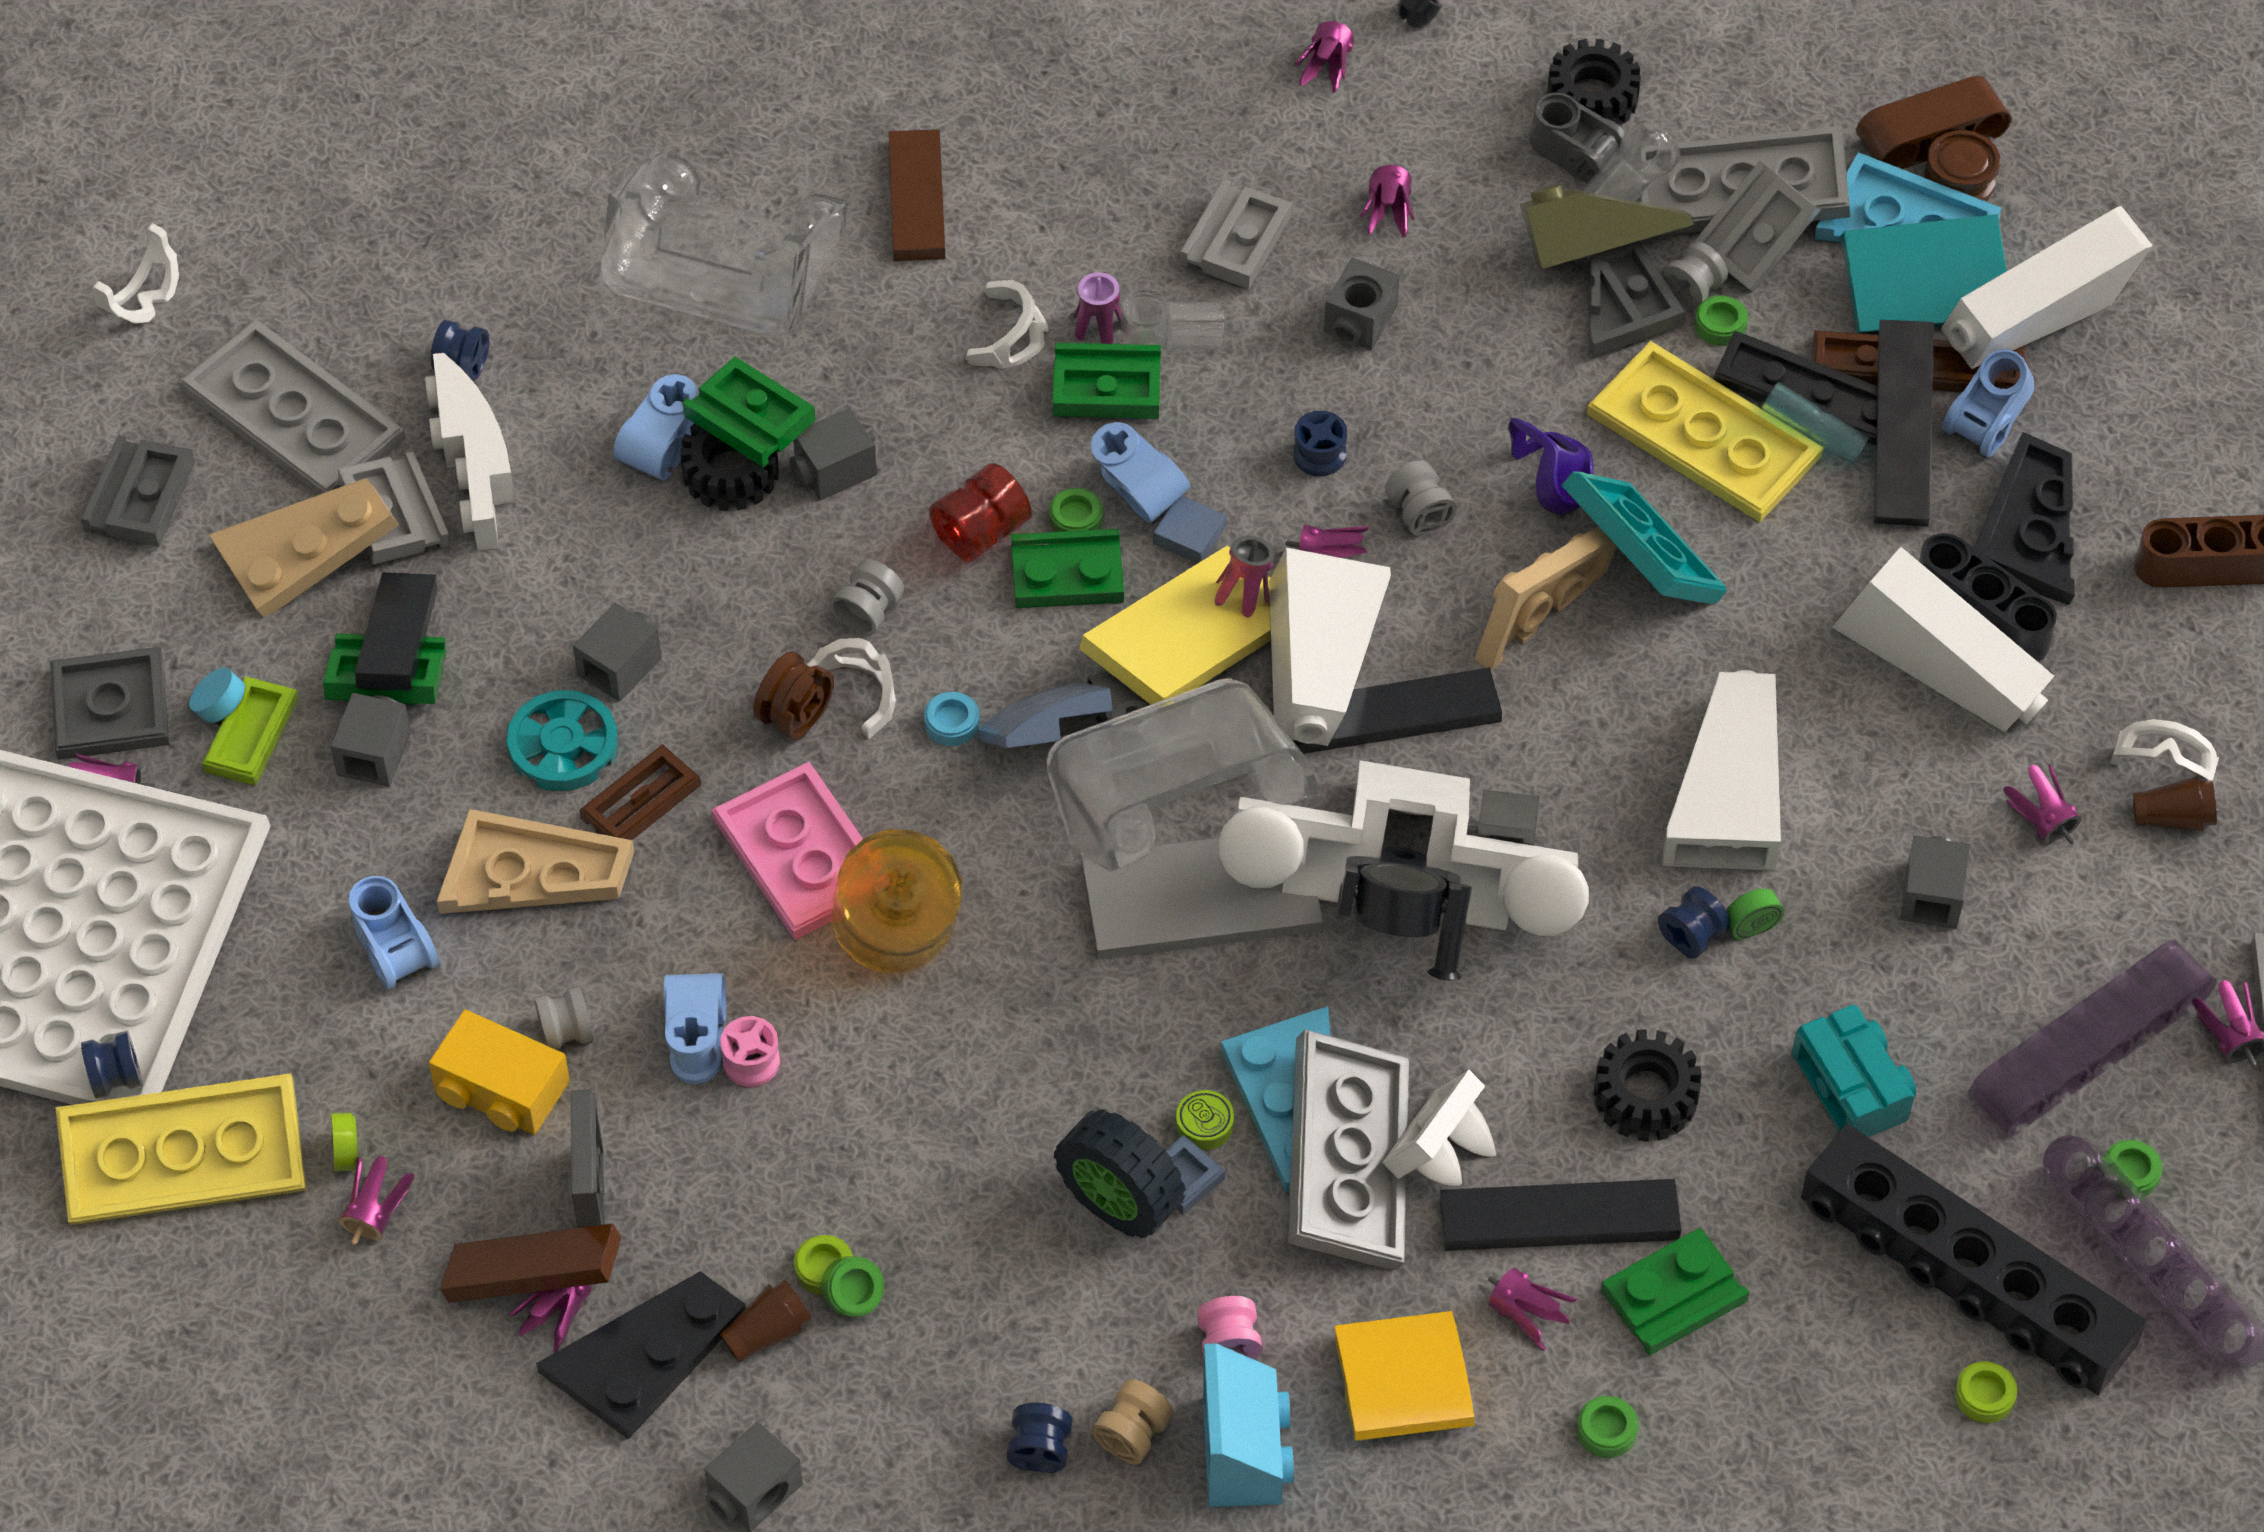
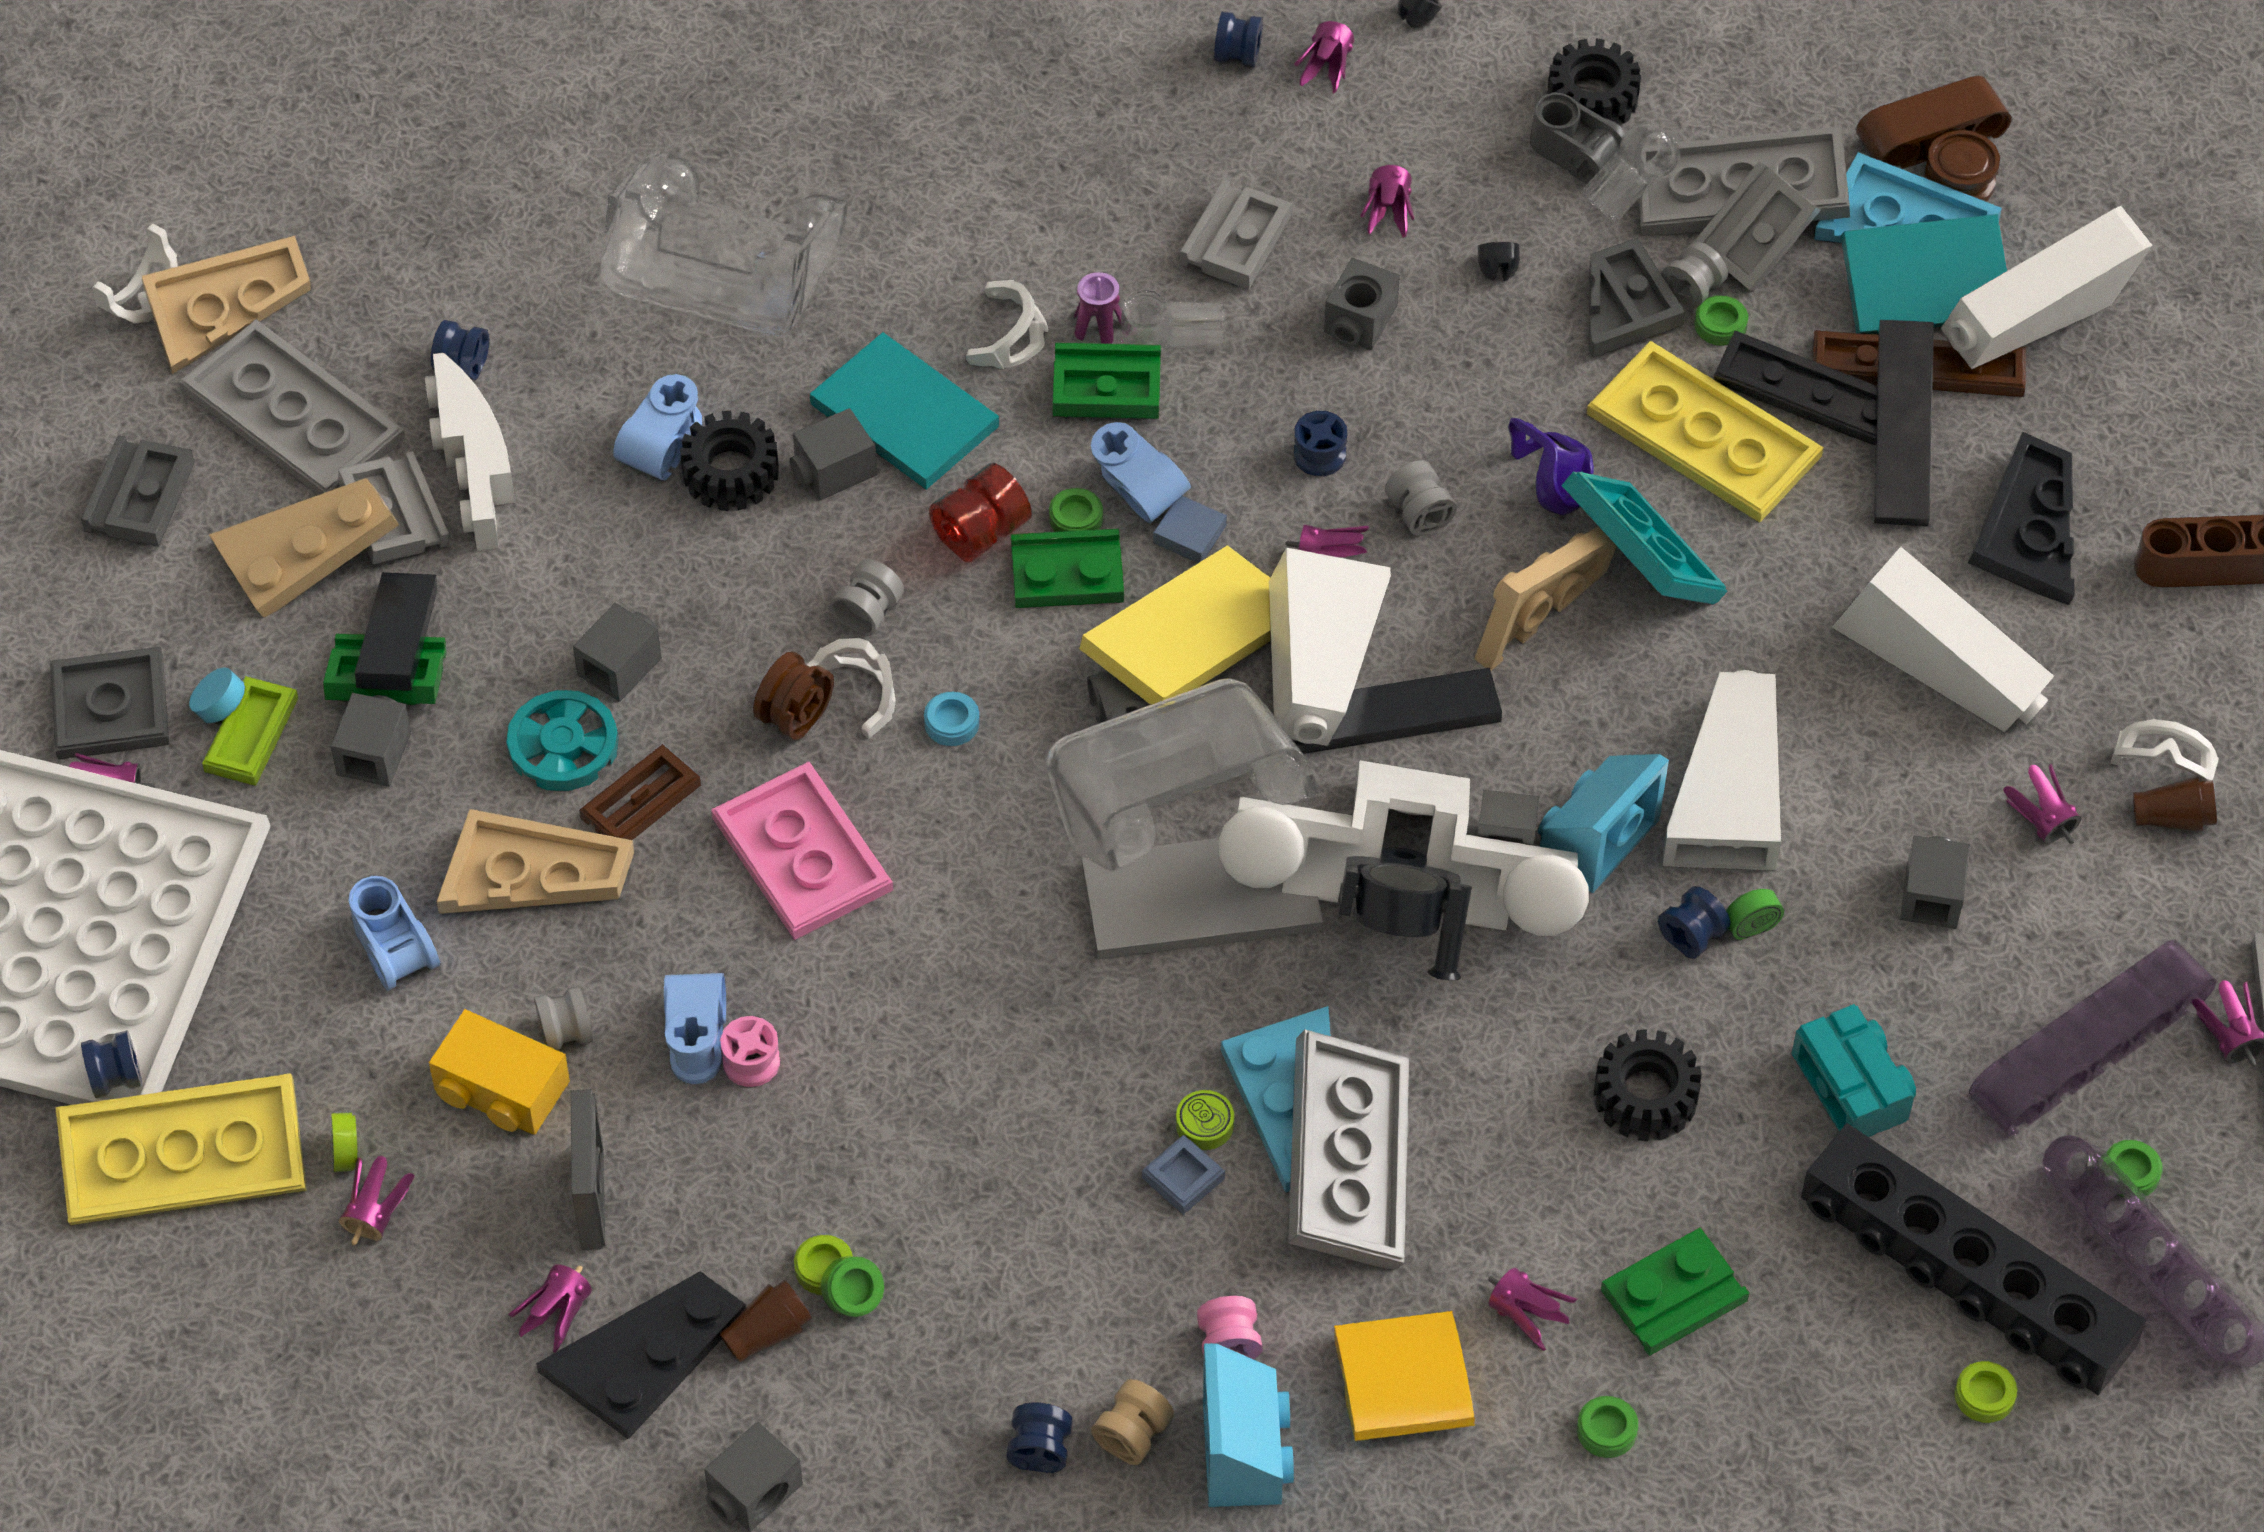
reddish brown tile [440,1223,622,1303] -> none
green plate [682,356,816,467] -> none
clear yellow wheel [832,829,962,973] -> none
reddish brown tile [888,129,946,261] -> none
sand blue slope [977,682,1112,748] -> none
black wheel [1054,1109,1186,1238] -> none
flat silver piece [1215,536,1274,618] -> none
white tile [1382,1070,1496,1186] -> none
black tile [1439,1179,1682,1251] -> none
olive slope [1520,184,1694,269] -> none
clear light blue piece [1761,382,1870,465] -> none
black beam [1919,533,2057,662] -> none
light blue piece [1942,349,2034,458] -> none
none -> tan wing [142,236,311,374]
none -> teal tile [810,332,999,490]
none -> dark blue wheel [1214,11,1263,67]
none -> black hinge [1478,242,1520,281]
none -> medium azure slope [1538,754,1669,893]

